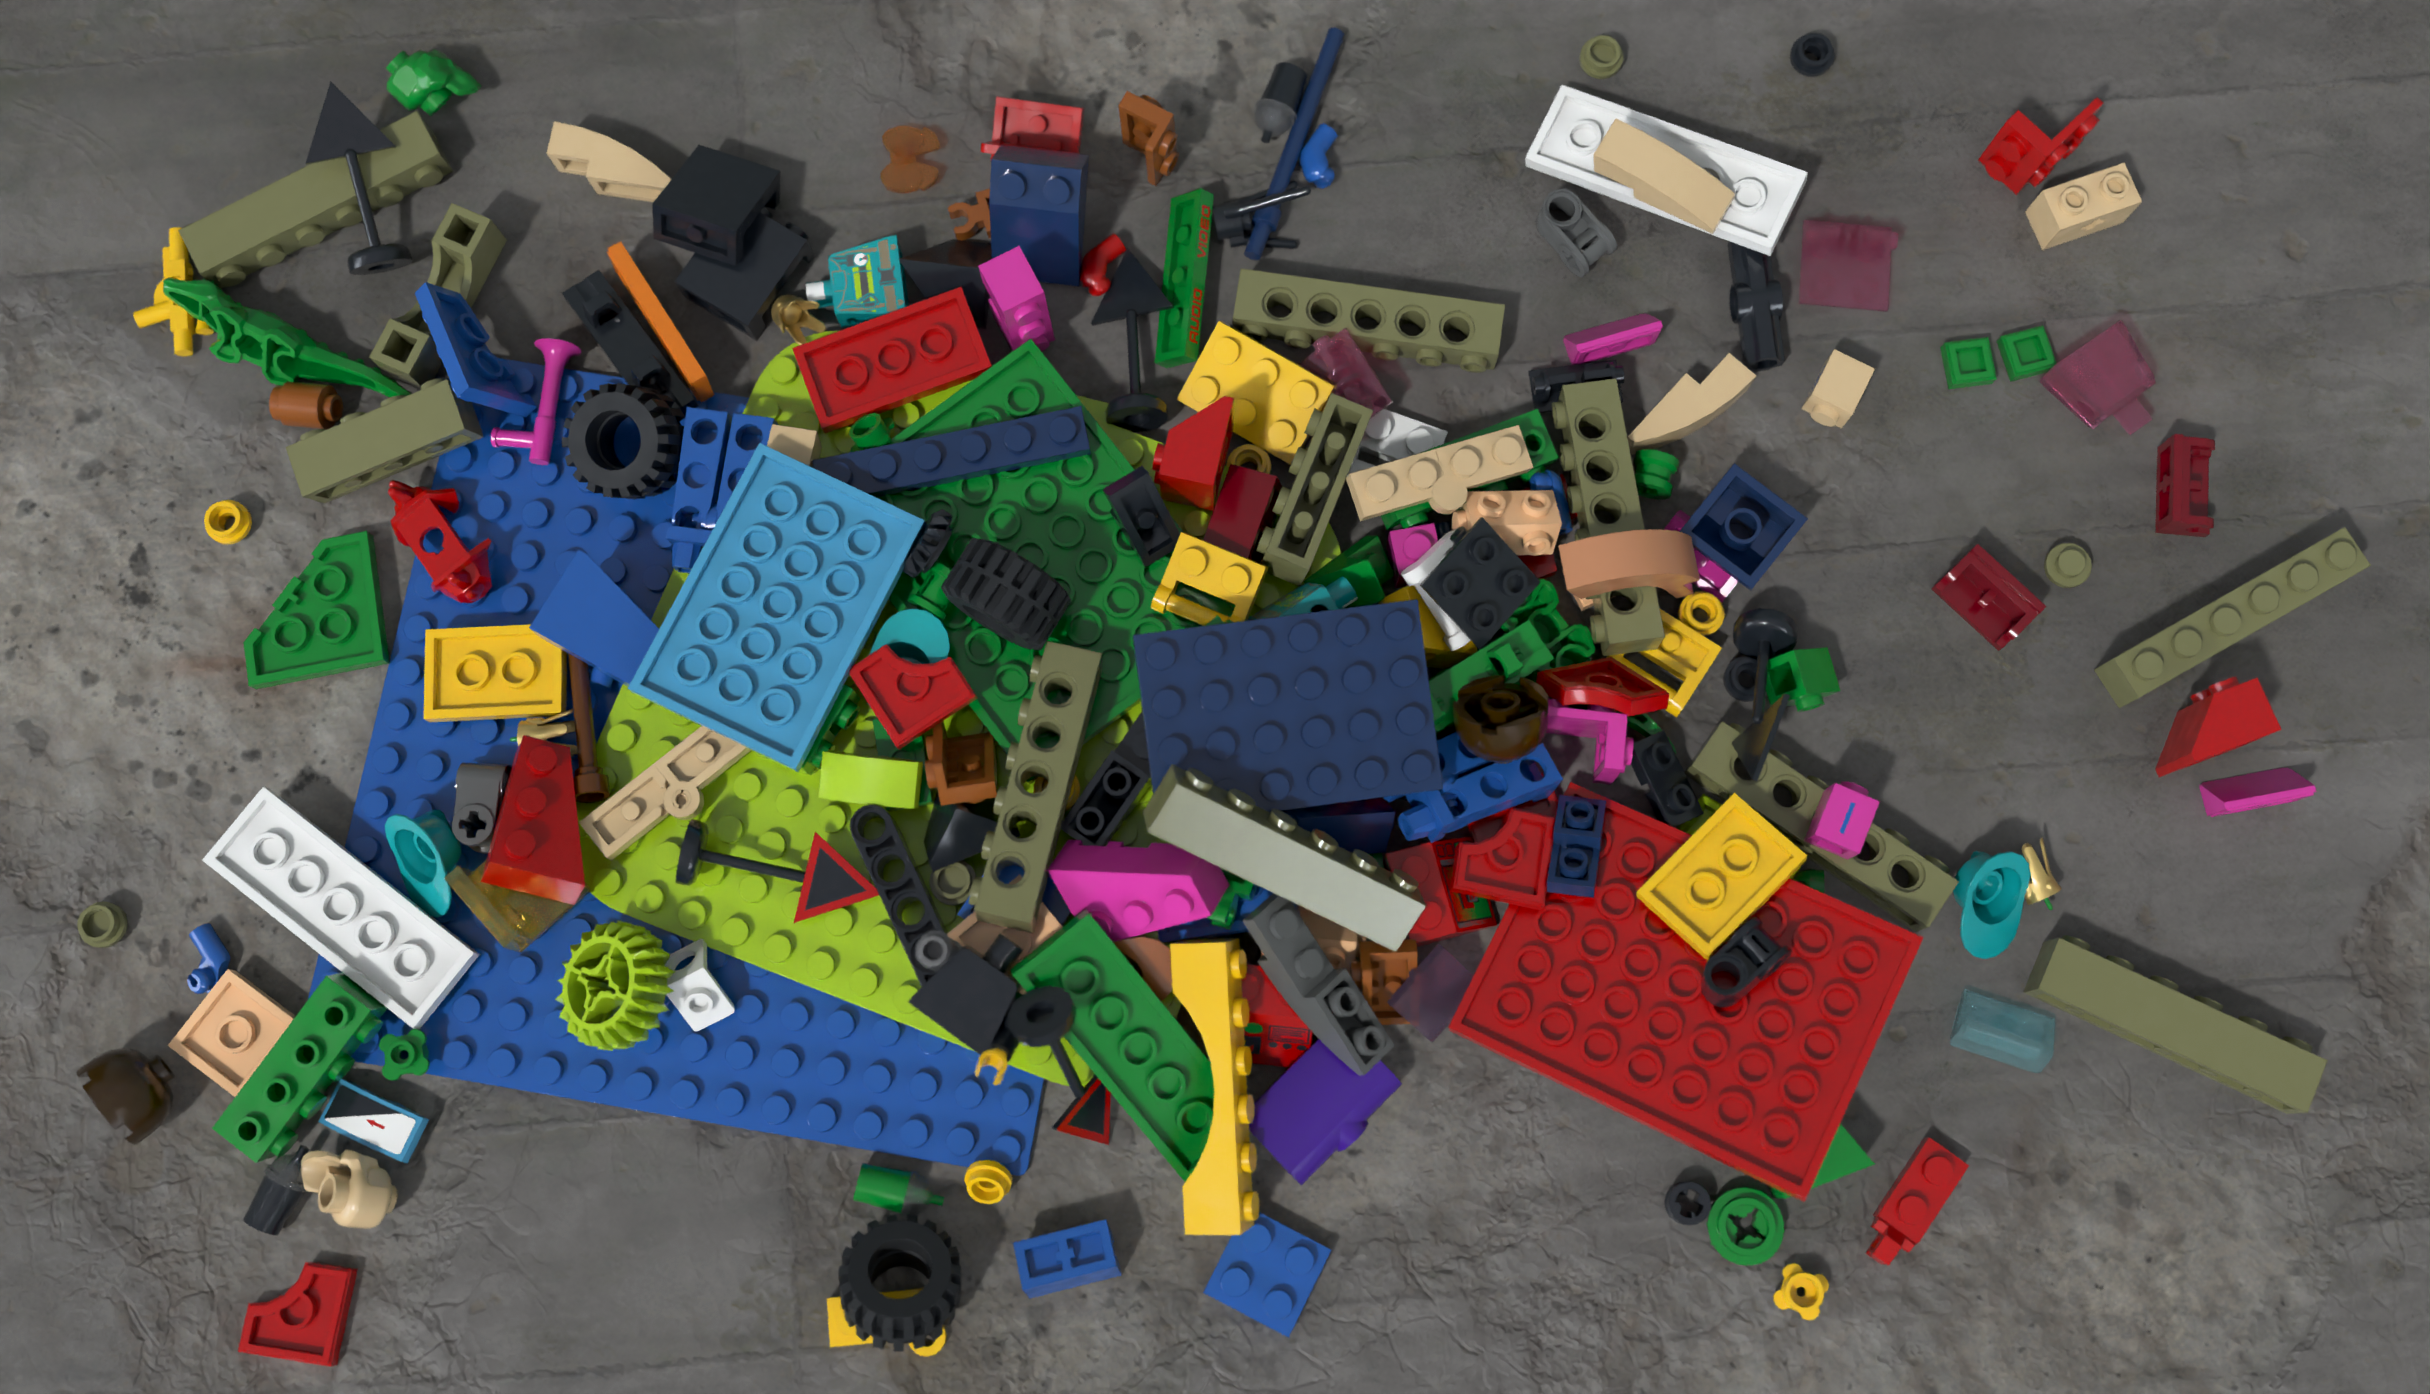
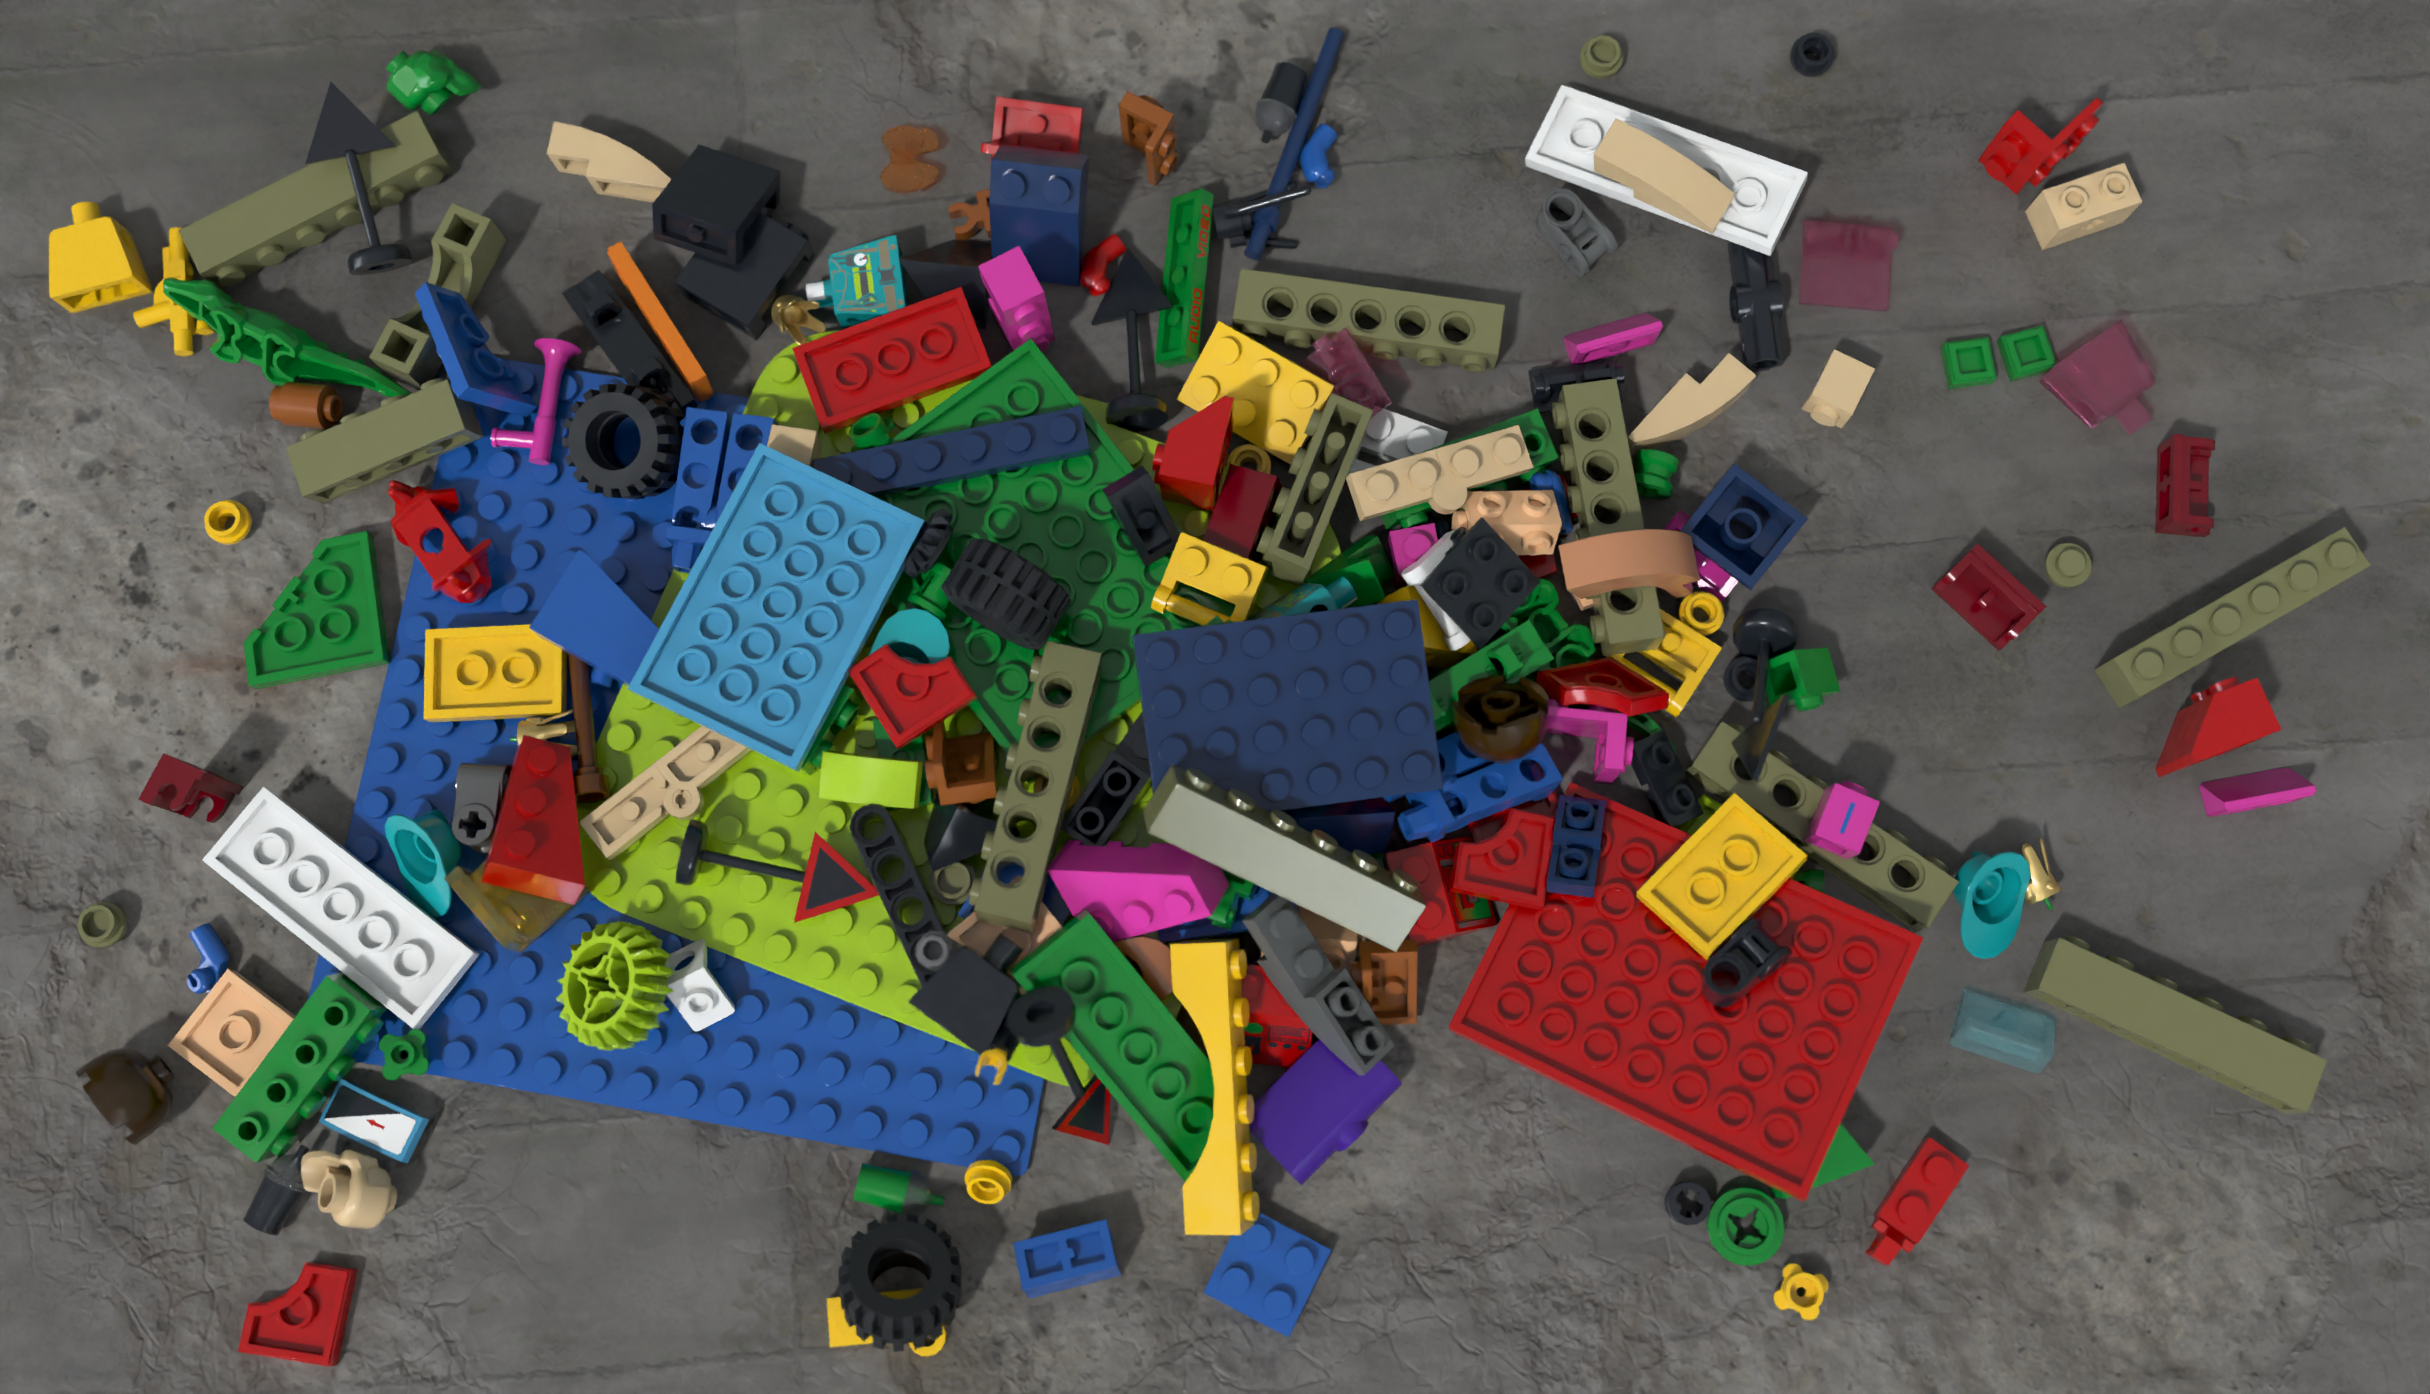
clear purple piece [1387,943,1473,1043] -> none
none -> yellow torso [49,202,153,313]
none -> dark red hinge [138,753,243,823]

